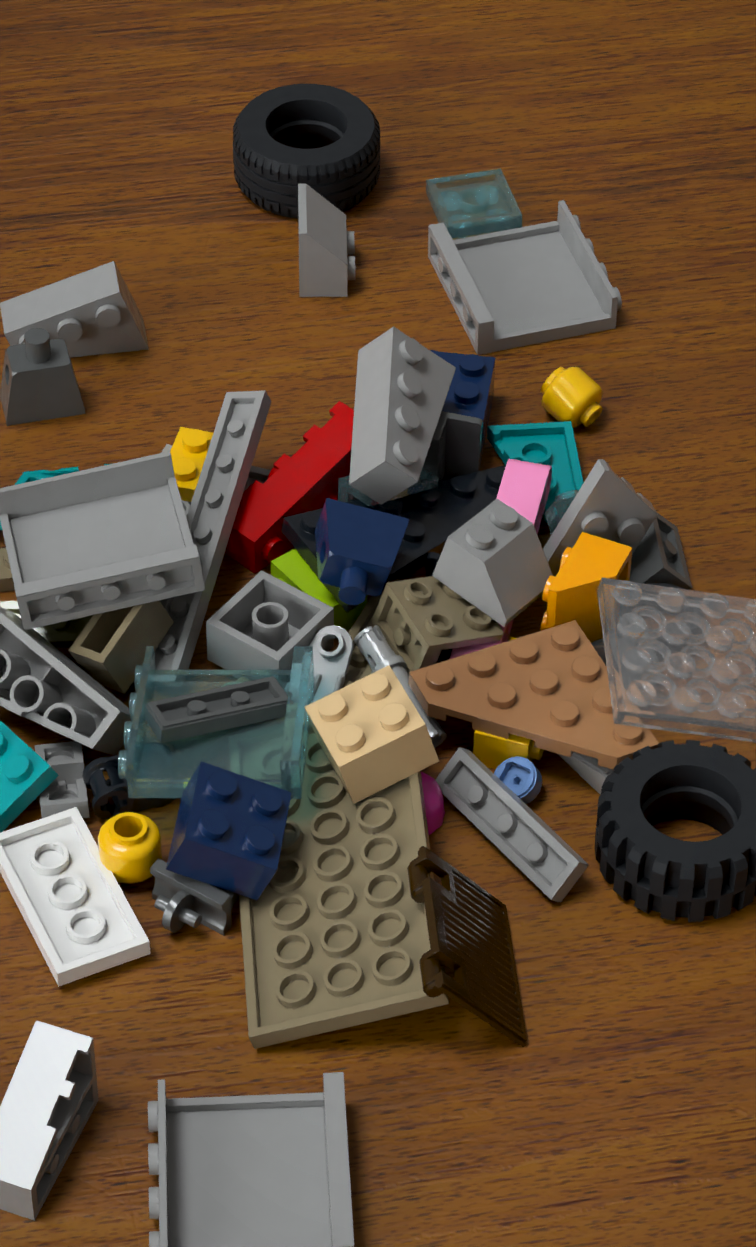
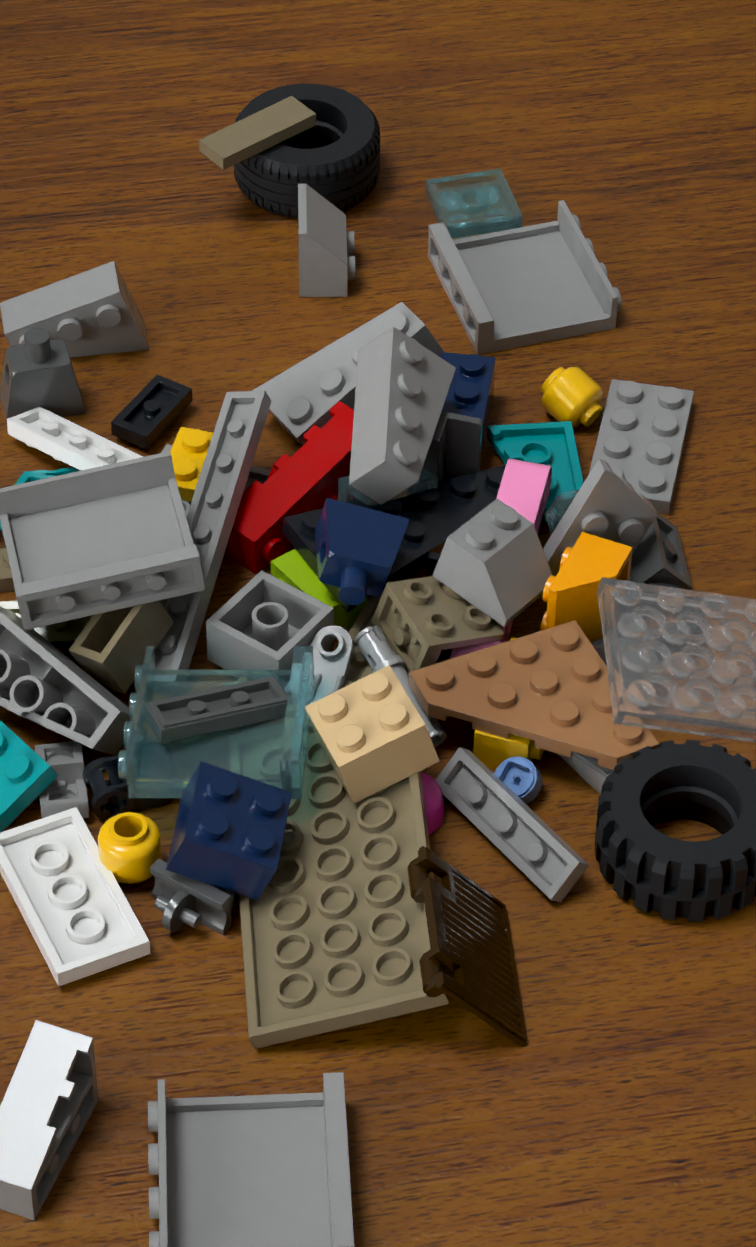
none -> white plate [7,406,143,471]
none -> black plate [111,375,193,449]
none -> dark tan tile [199,96,316,170]
none -> light grey wedge [252,302,444,447]
none -> light grey plate [589,379,694,515]

